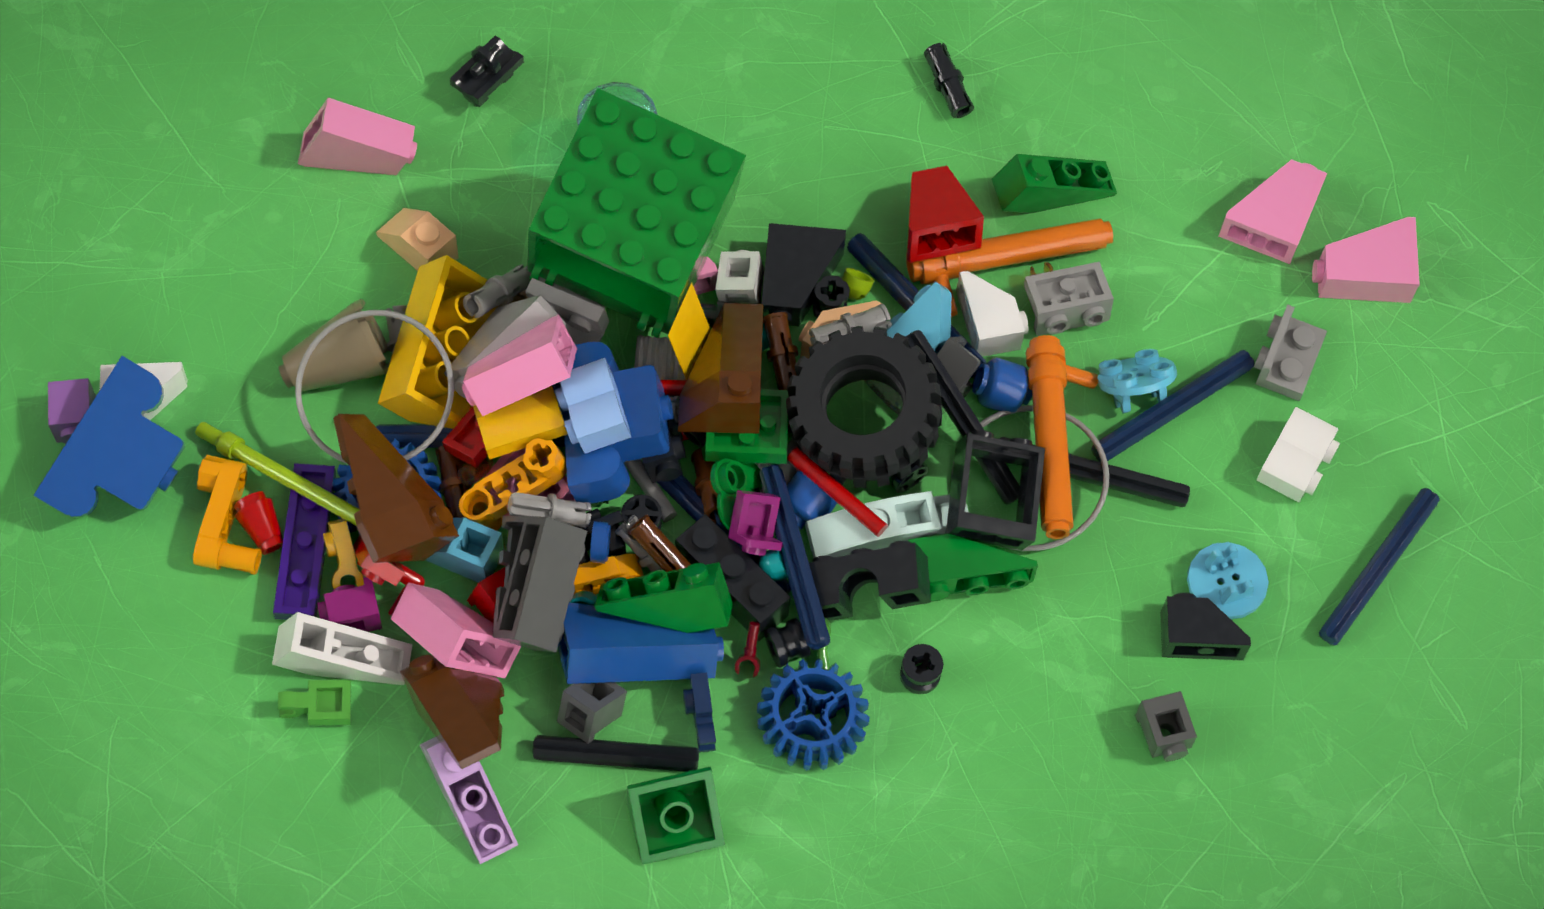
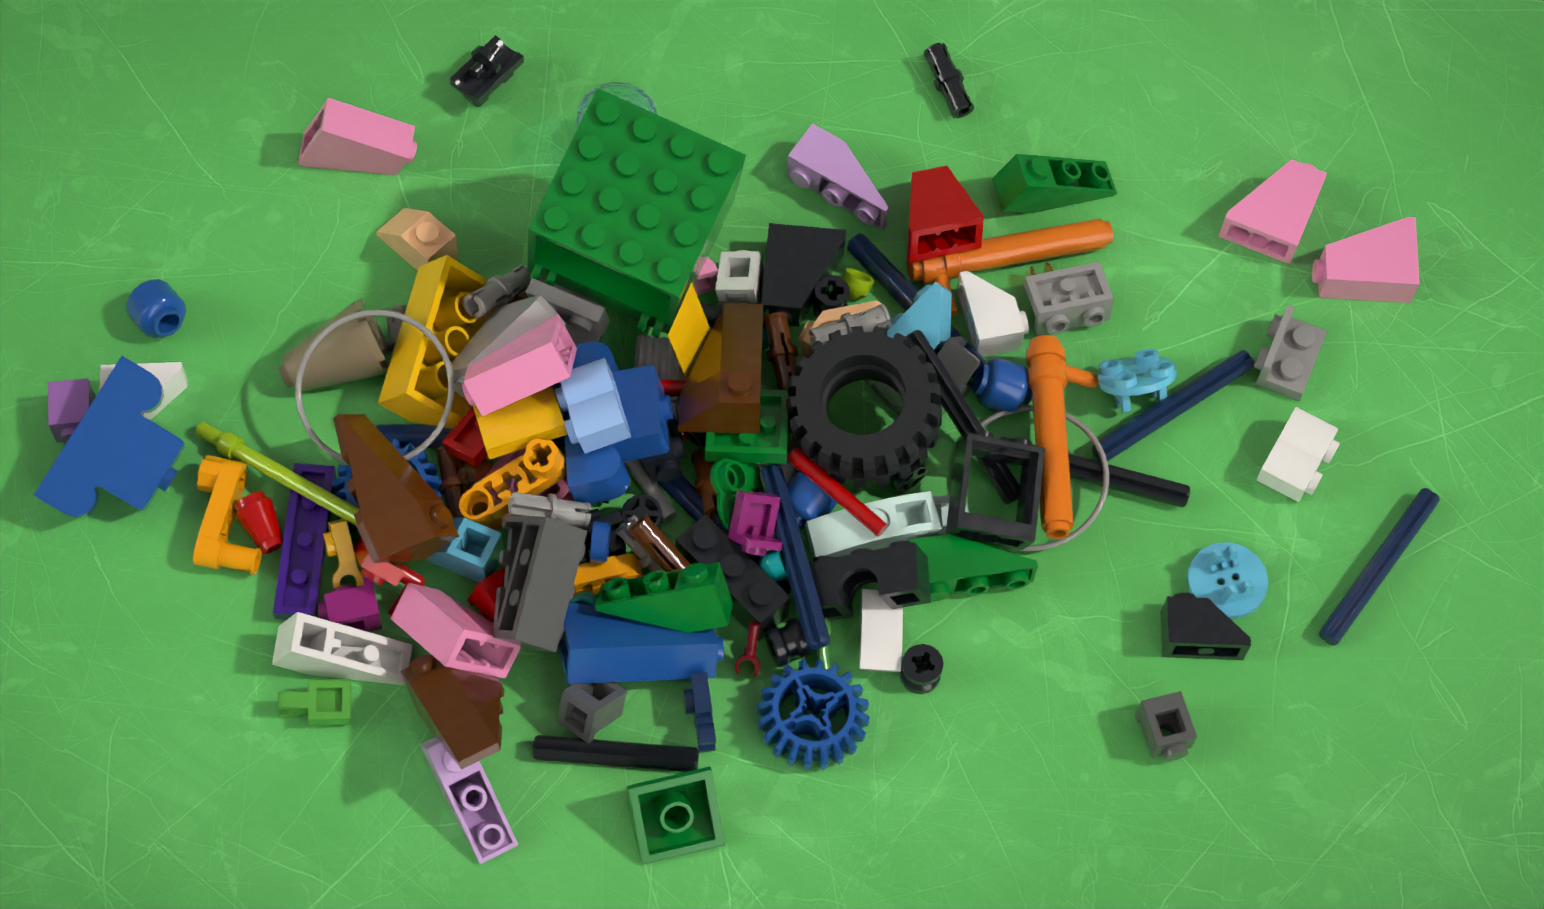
none -> blue head [126,279,186,338]
none -> lavender slope [786,123,889,231]
none -> white slope [859,589,903,672]

